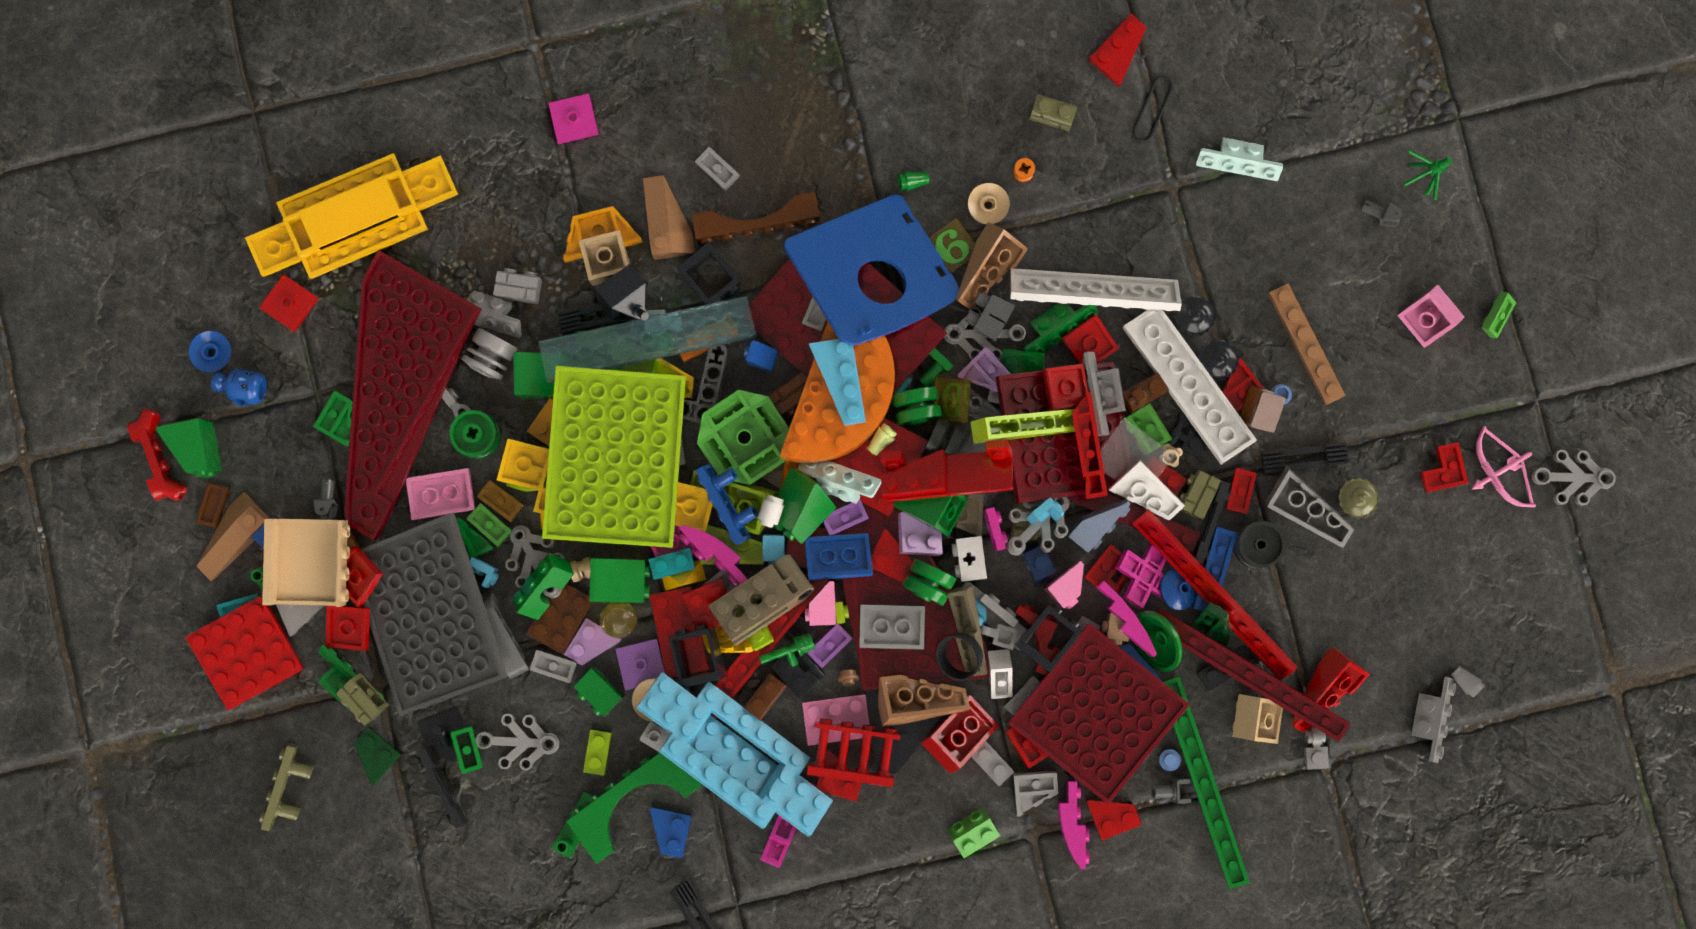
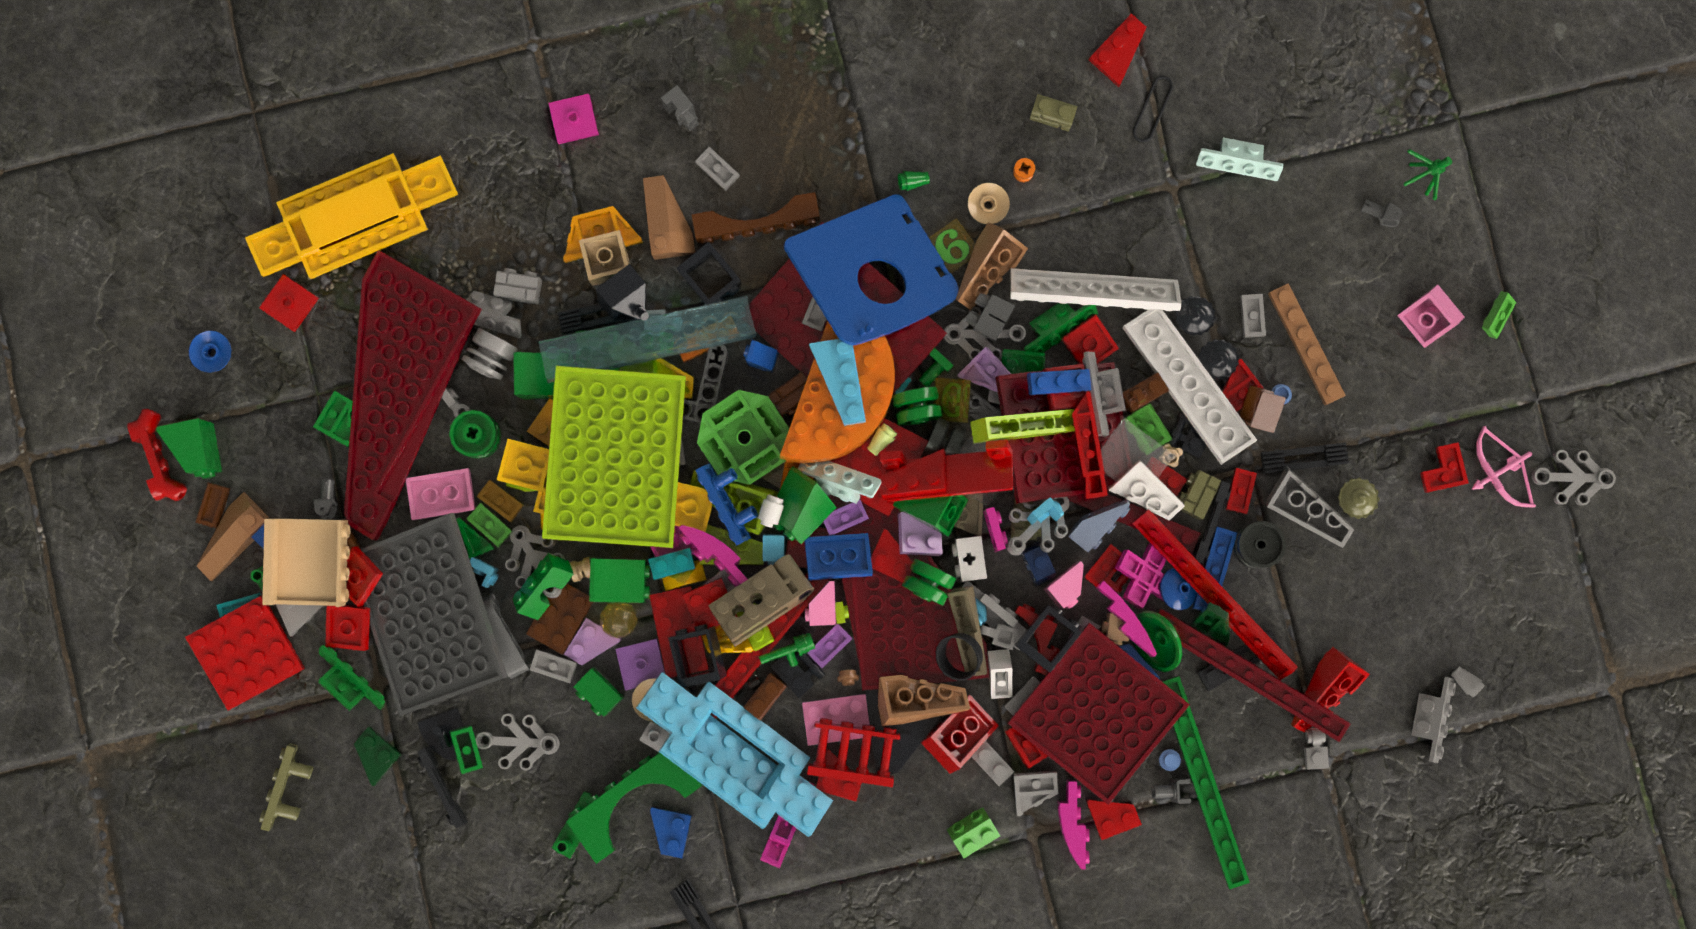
blue piece [211,369,267,406] -> none
olive brick [336,673,389,726] -> none
lime plate [583,729,612,776] -> none
light grey plate [860,605,925,649] -> none
tan slope [1232,694,1283,744] -> none
none -> dark grey hips [661,85,699,132]
none -> blue plate [1027,369,1091,395]
none -> light grey plate [1240,294,1266,338]

